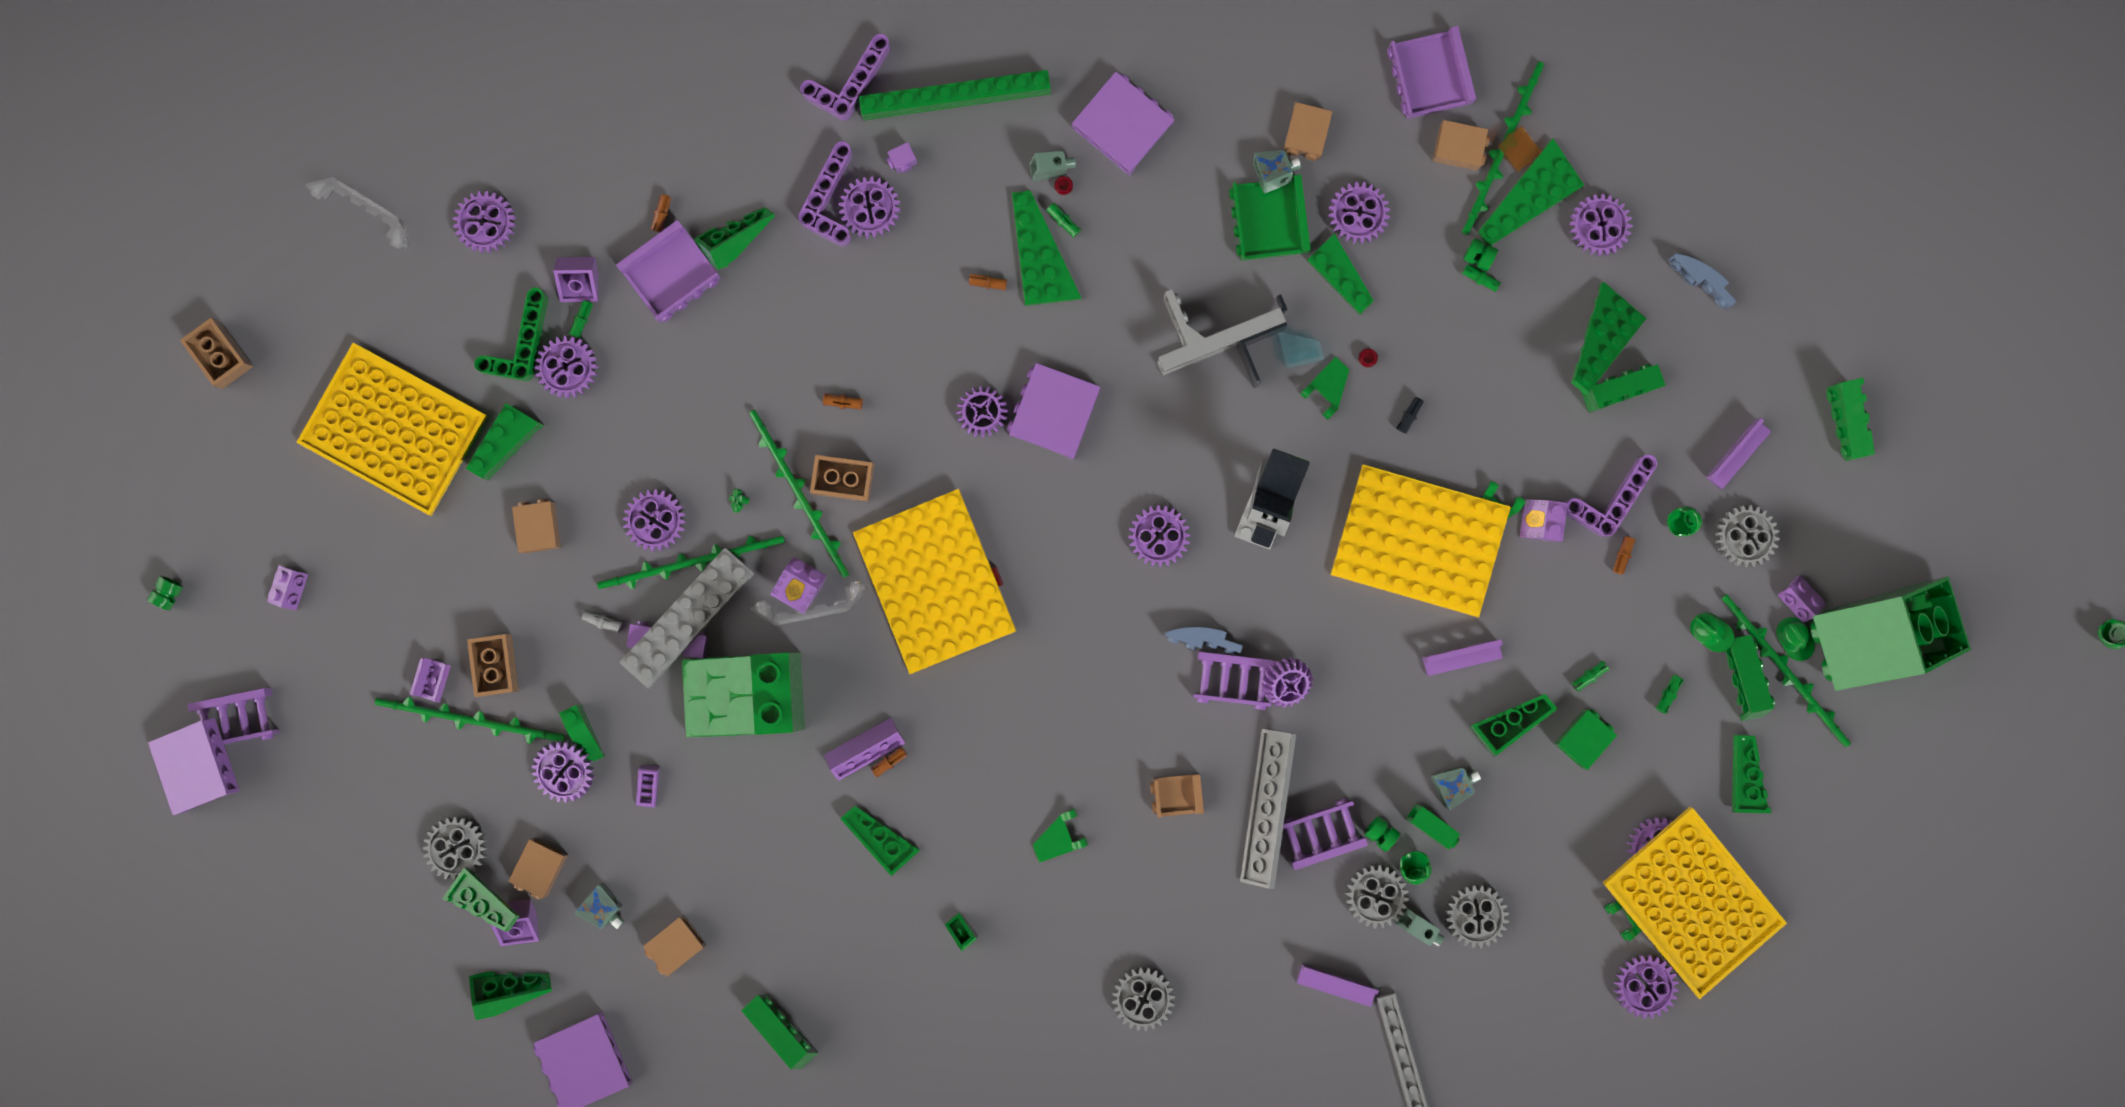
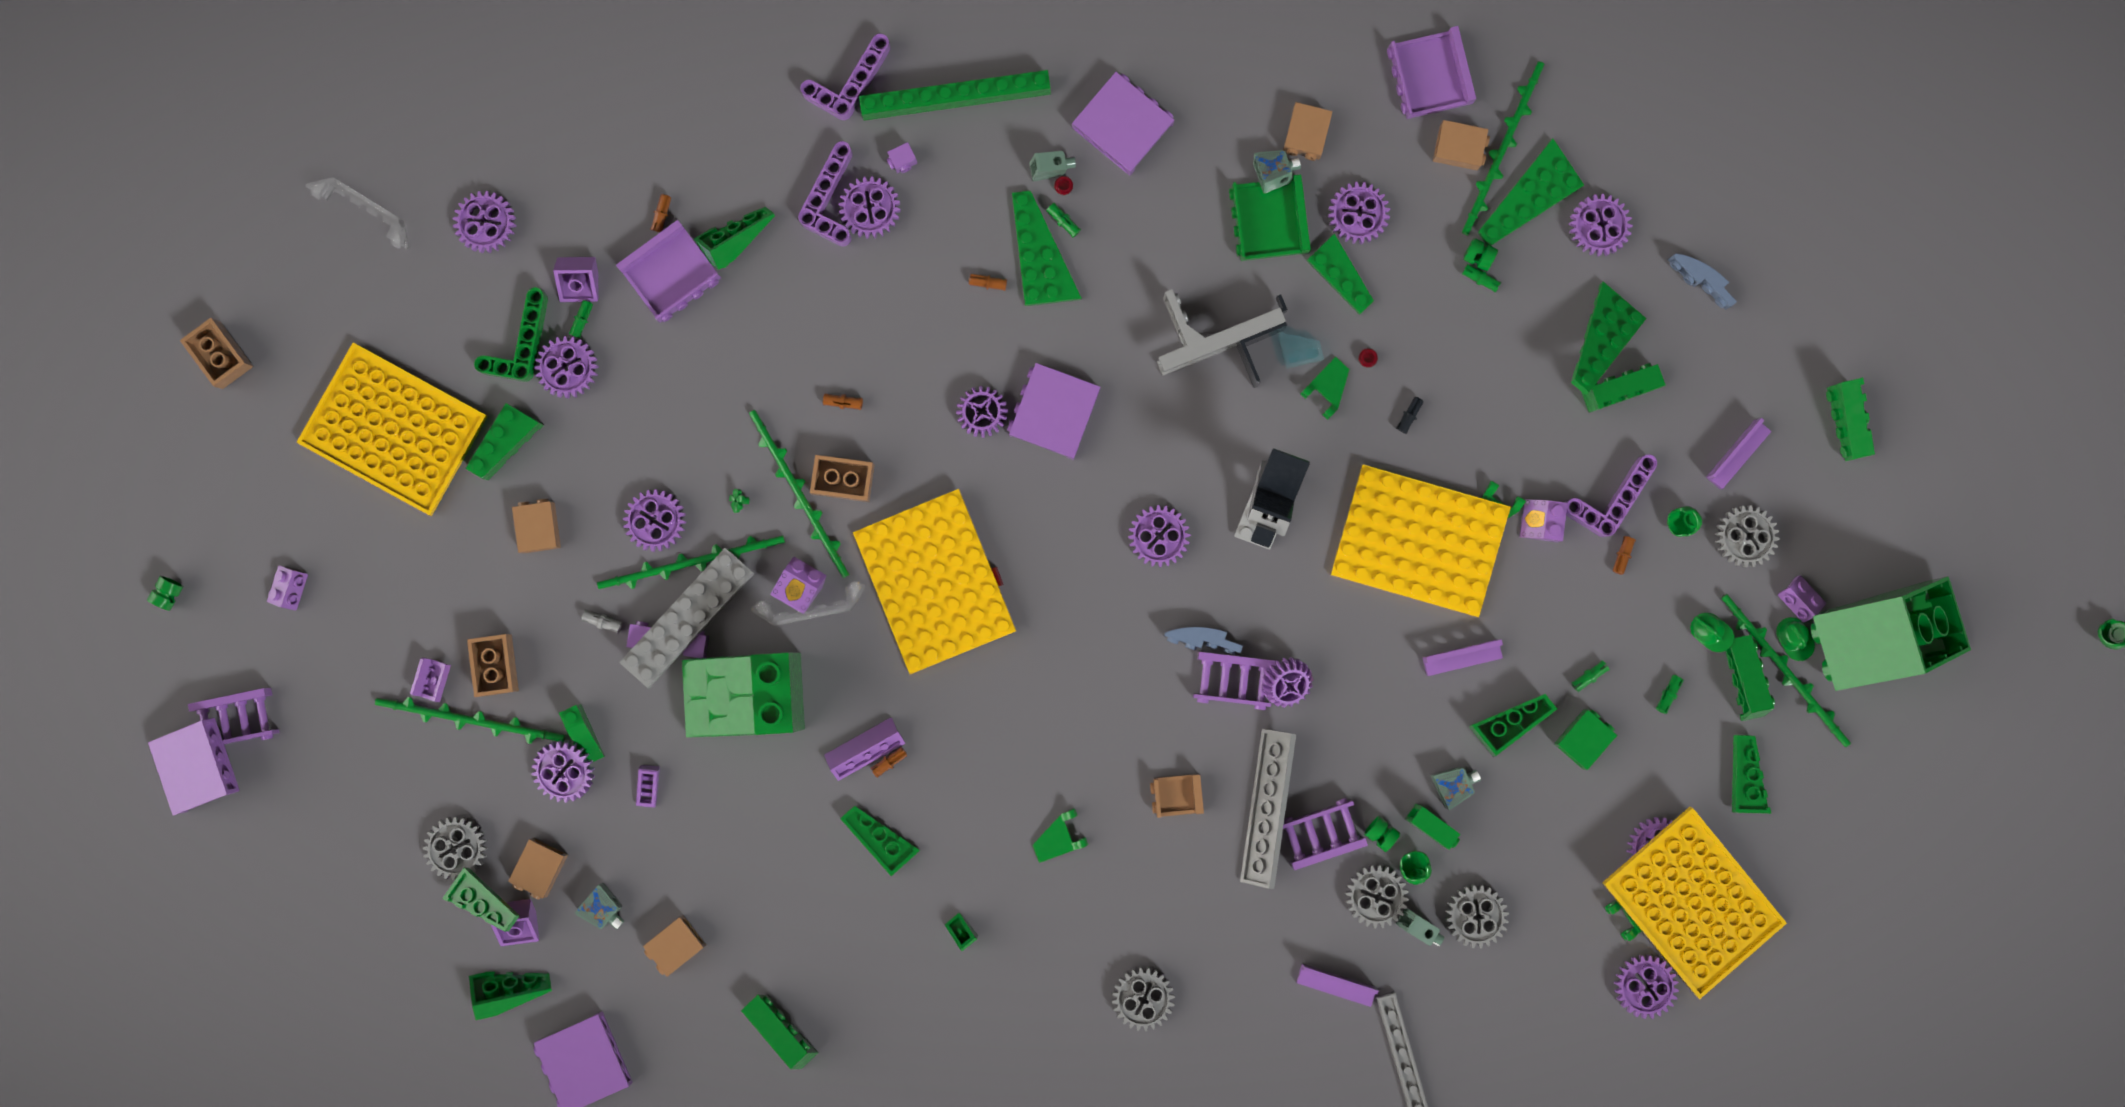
clear orange piece [1498,126,1541,172] -> none

